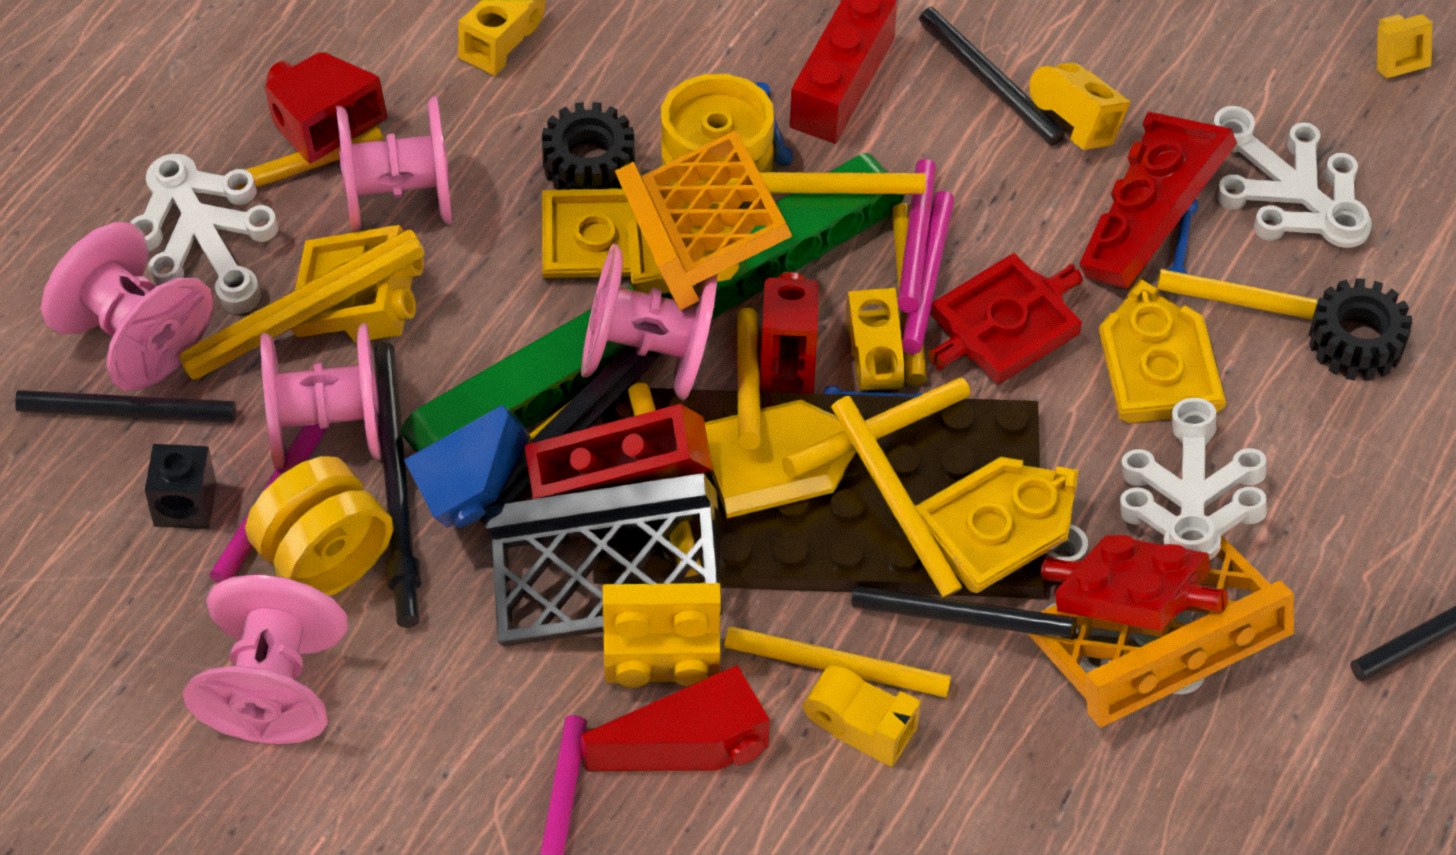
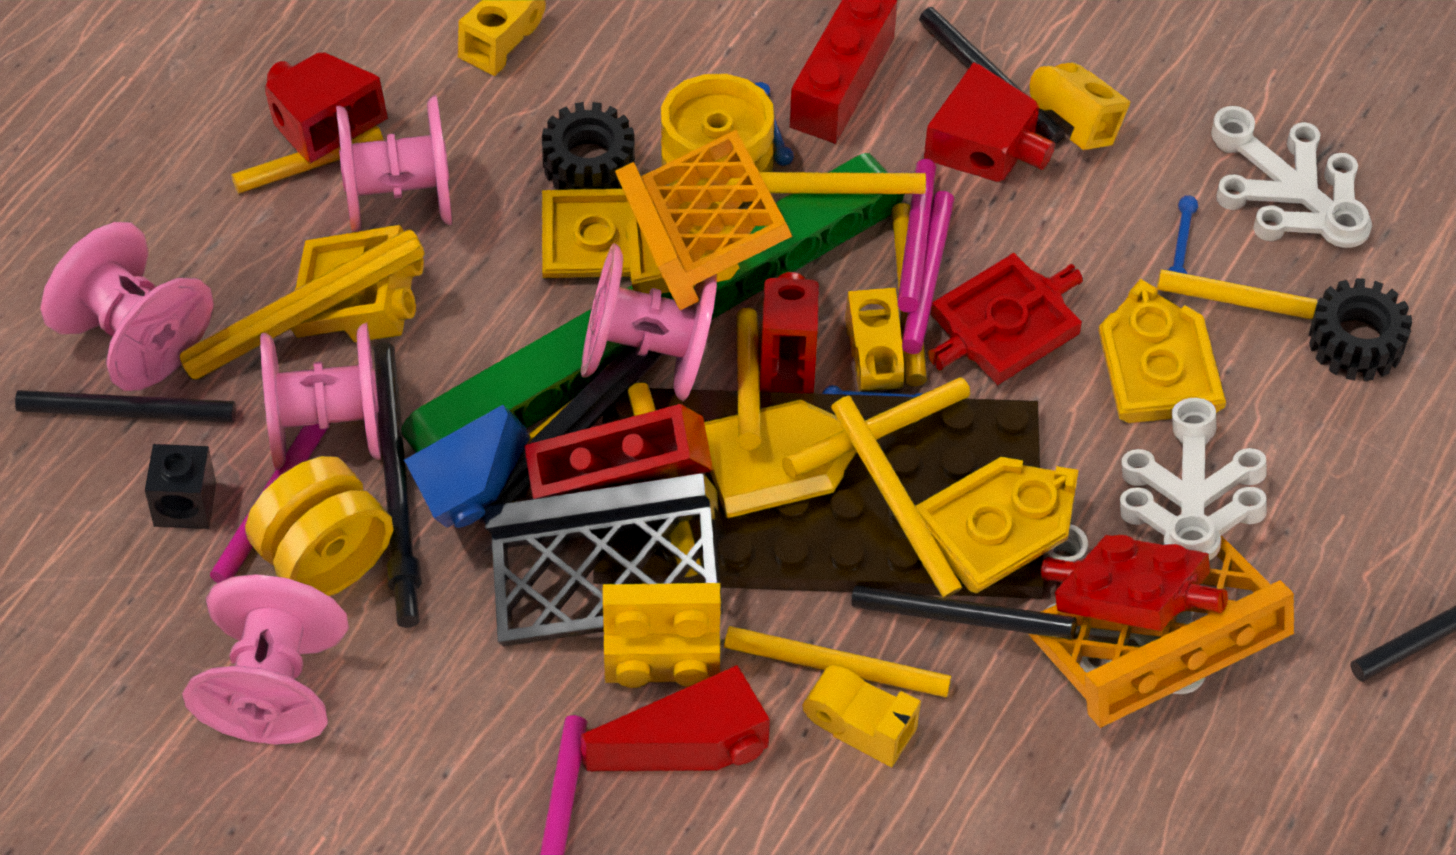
white plant [130,154,279,314] -> none
red wing [1079,111,1237,289] -> none
yellow tile [1377,14,1433,79] -> none
none -> red torso [924,62,1055,182]

